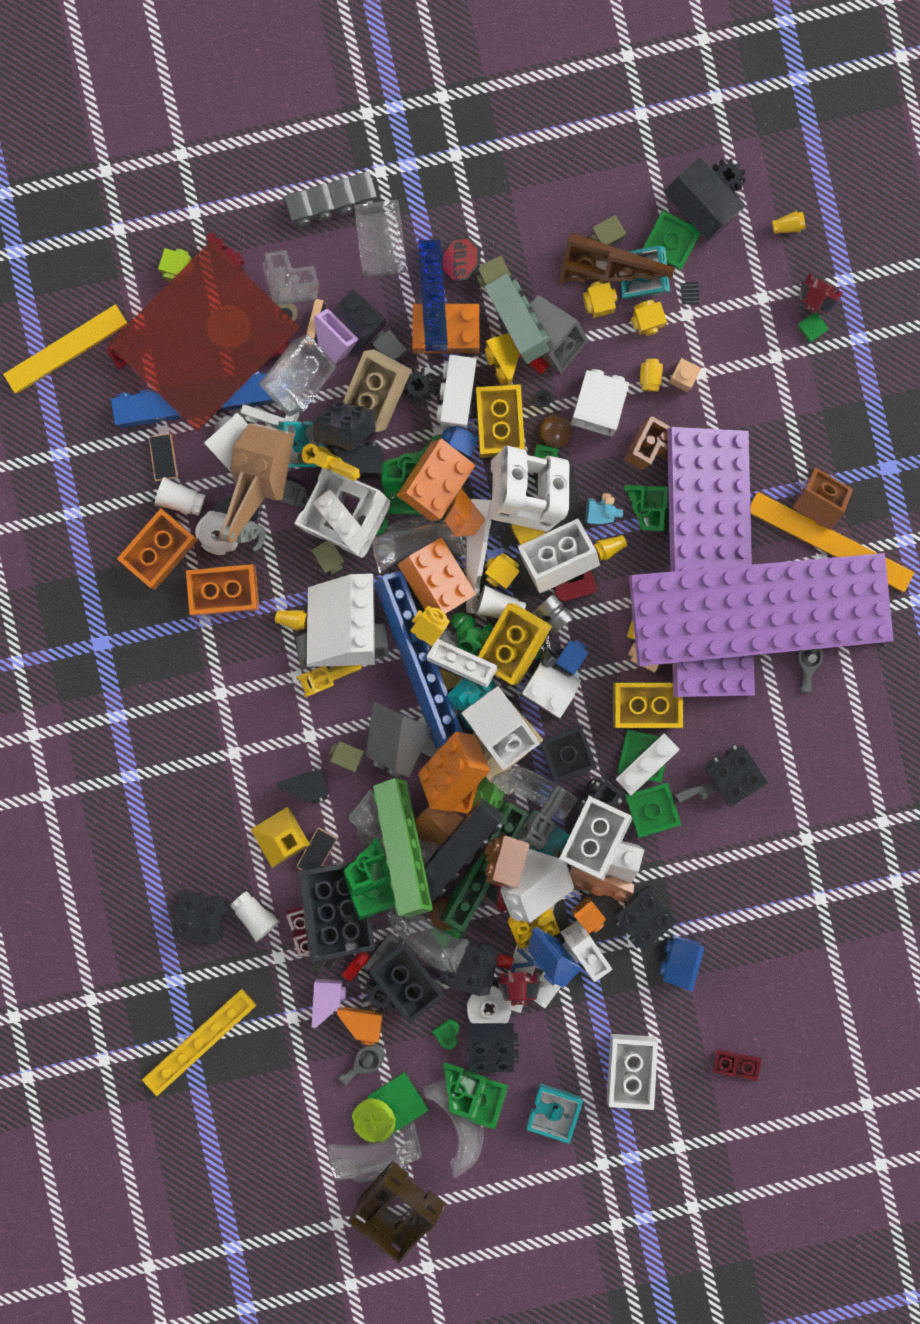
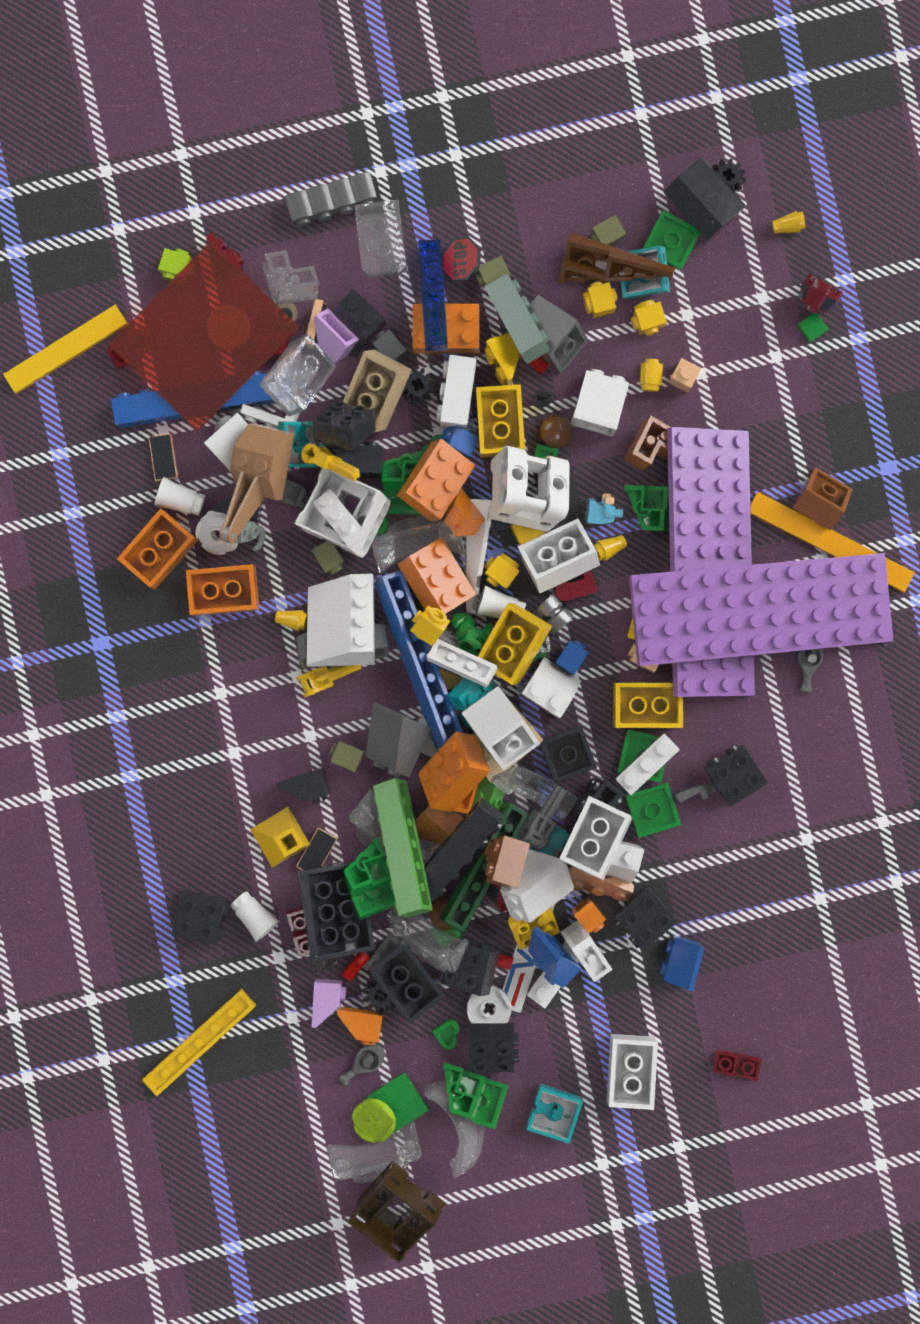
dark red cone [498,972,542,1005] -> none
black hinge [539,647,559,667] -> none
black sticker [681,282,700,305] -> none

